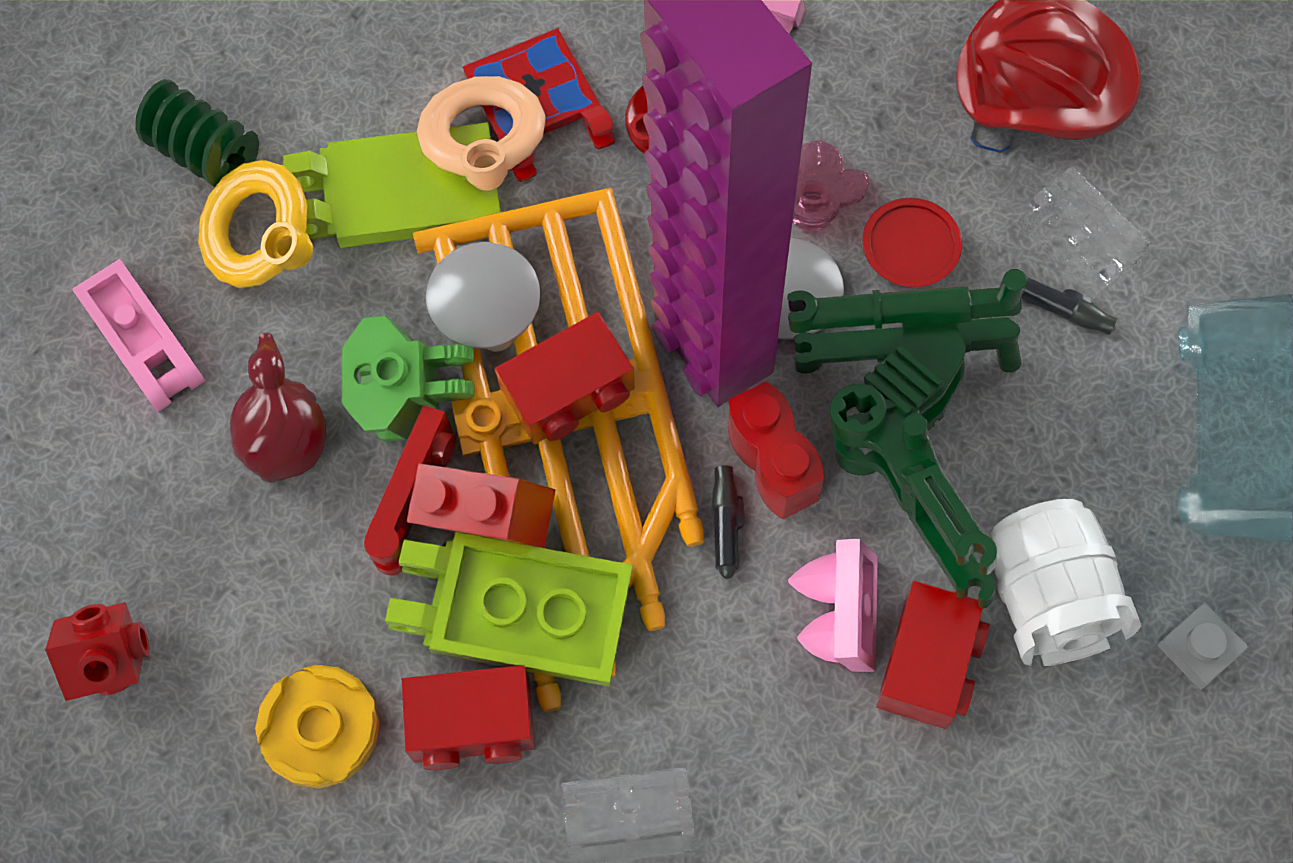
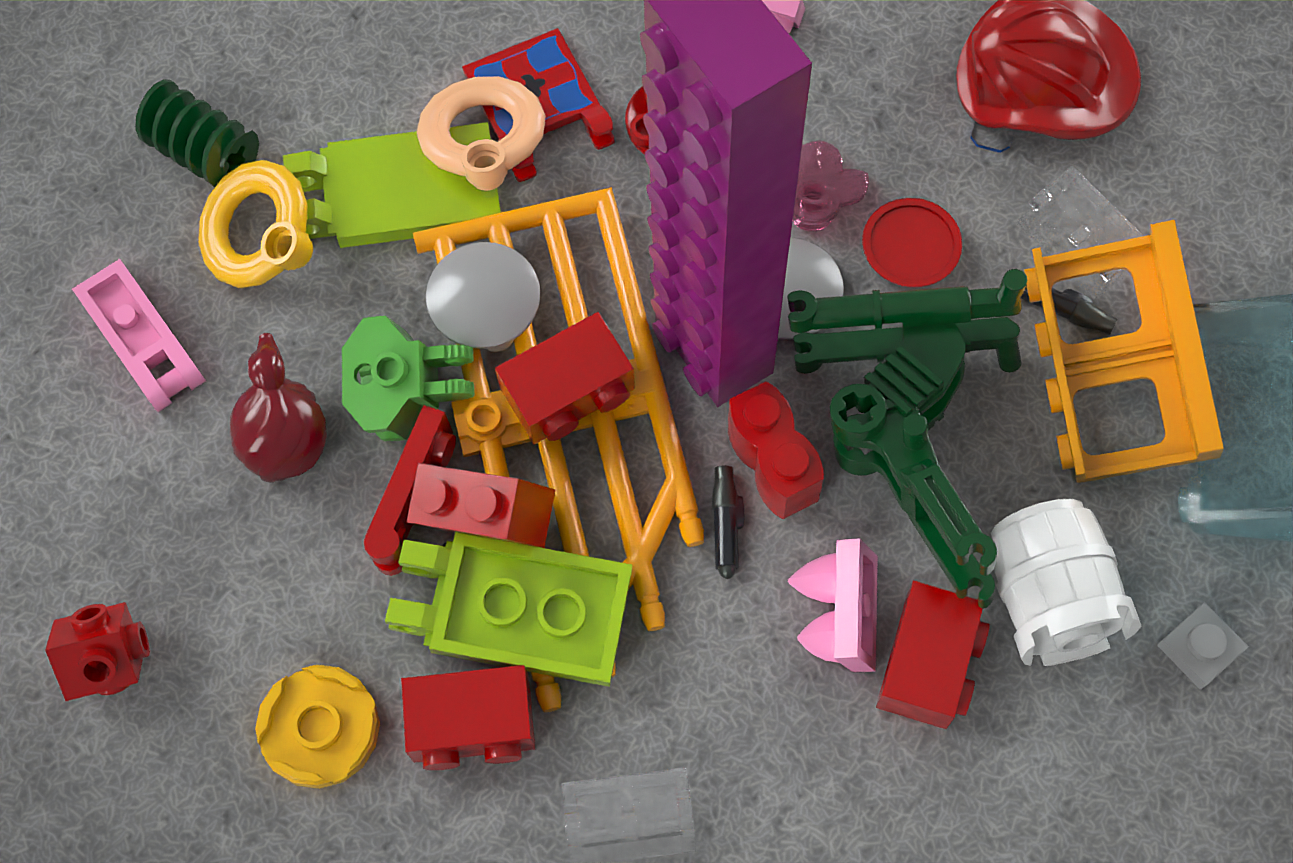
none -> light orange window [1024,220,1224,483]

